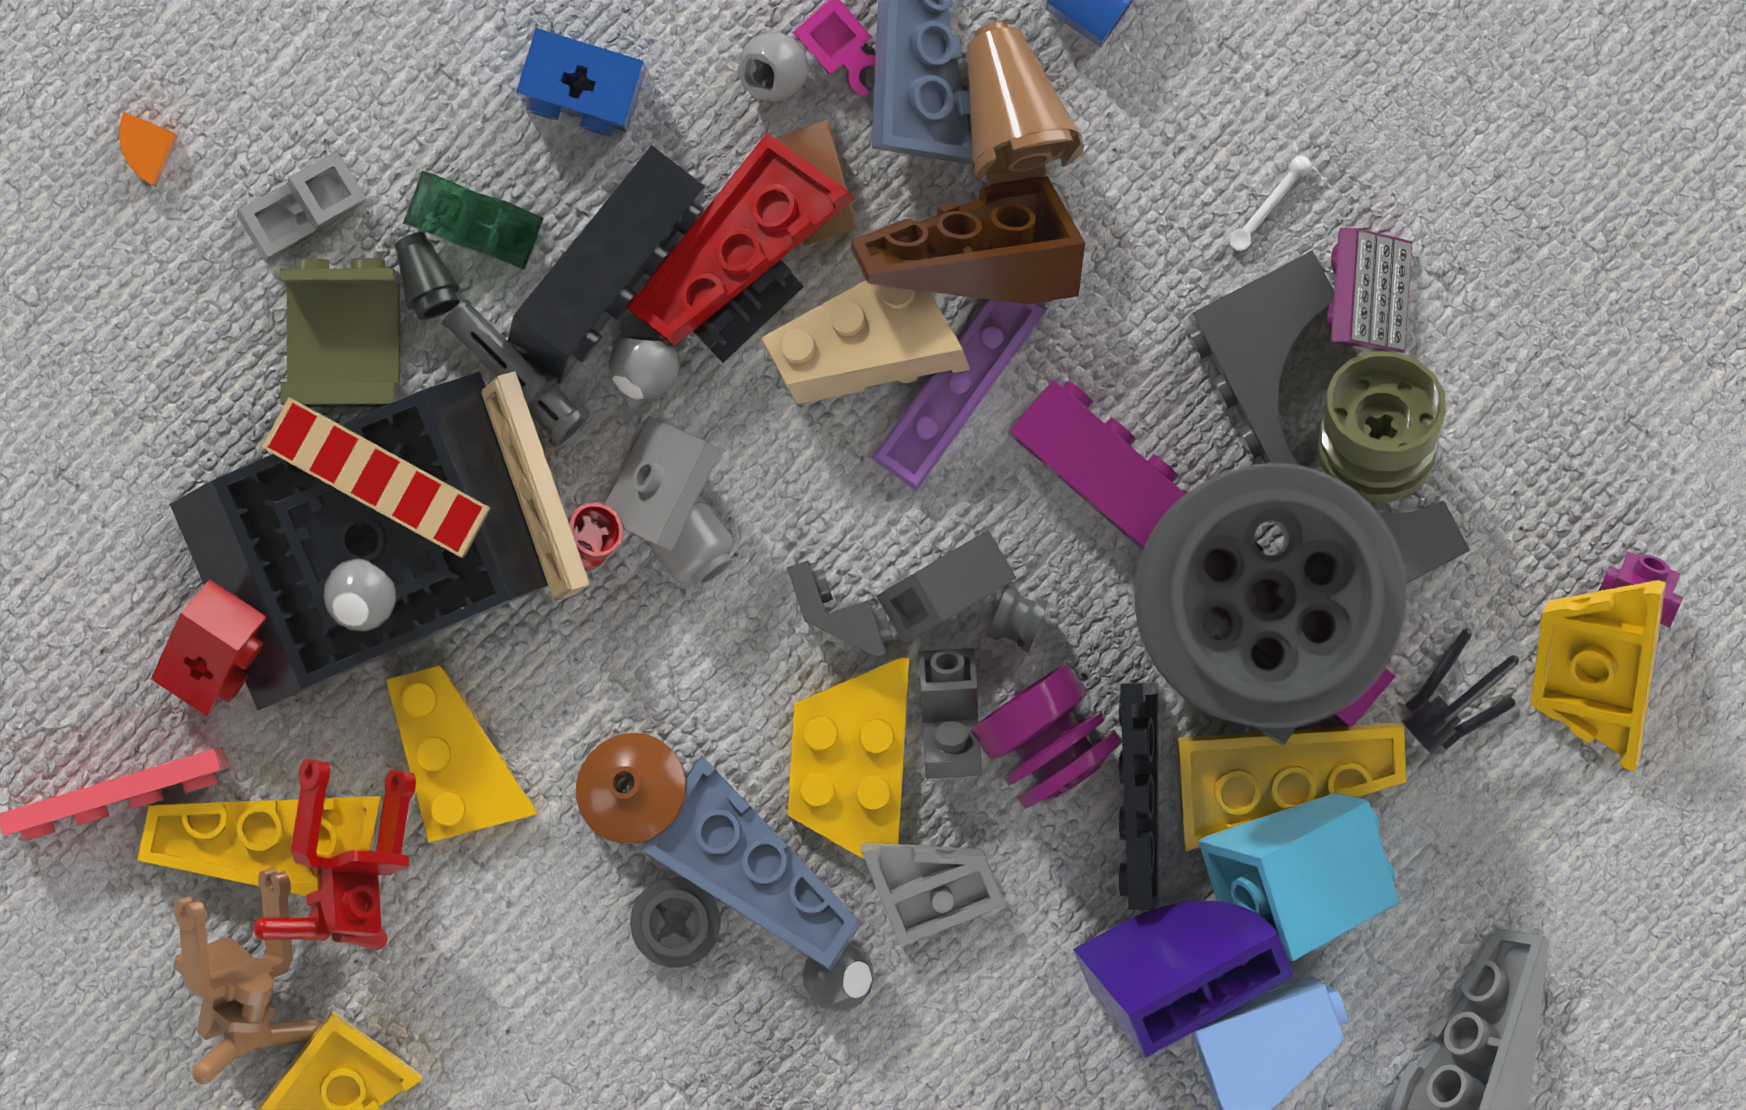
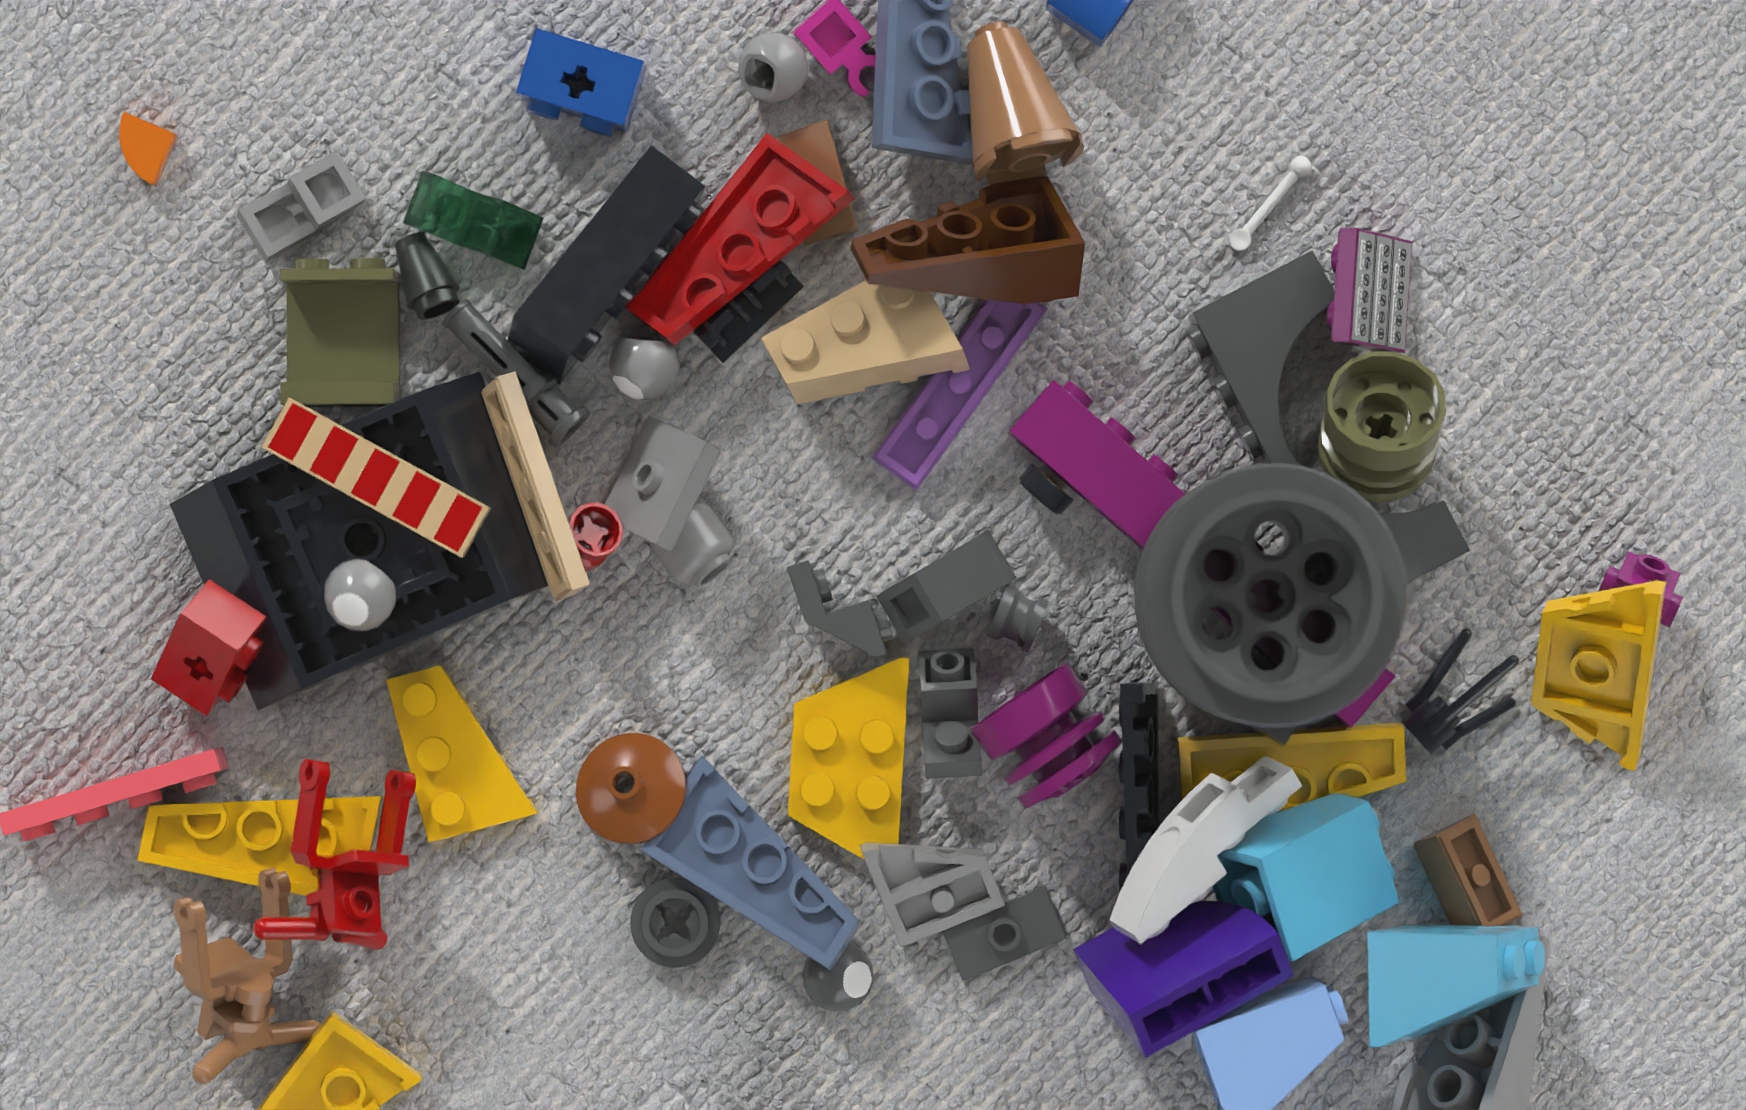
none -> dark grey plate [942,885,1067,981]
none -> black tile [1019,463,1074,515]
none -> white slope [1109,755,1302,944]
none -> medium azure slope [1367,924,1545,1047]
none -> medium nougat slope [1414,814,1523,926]

